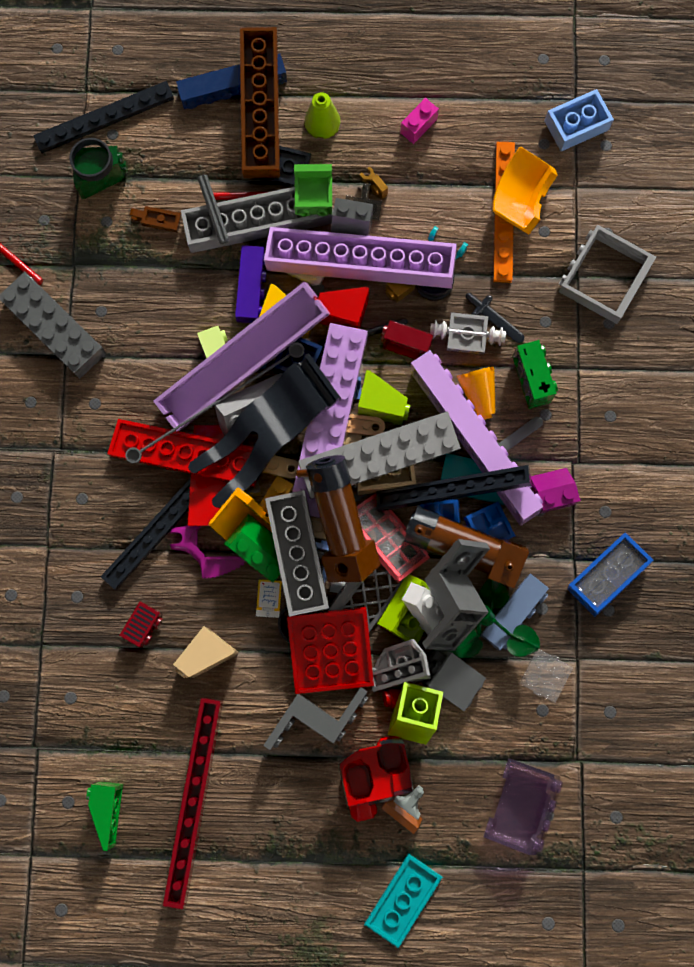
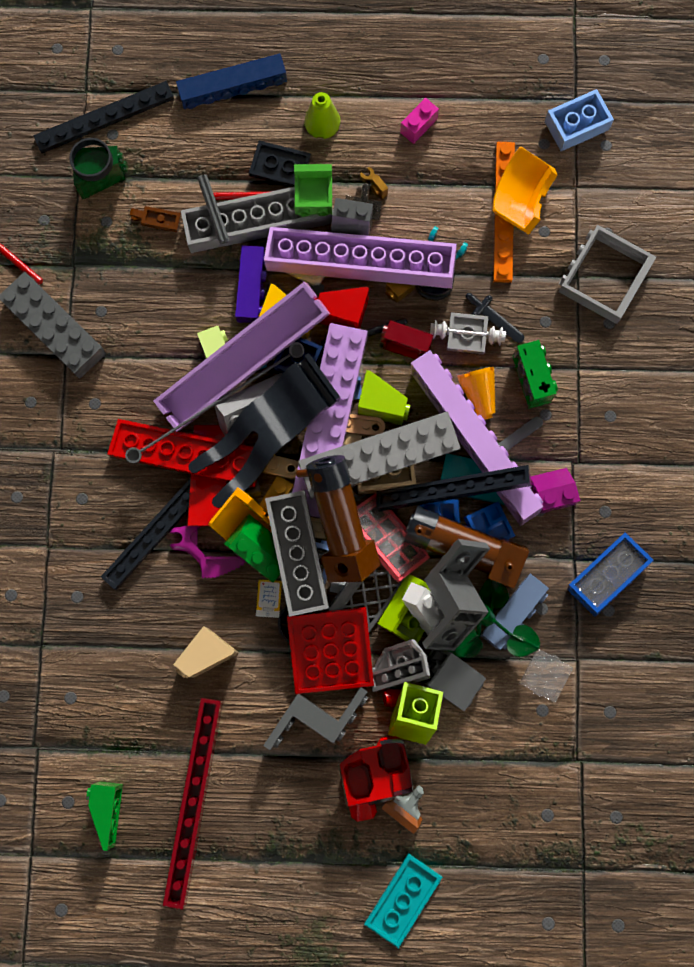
dark red brick [119,601,163,648] -> none
reddish brown brick [240,27,280,178] -> none
clear purple windscreen [483,758,563,855] -> none

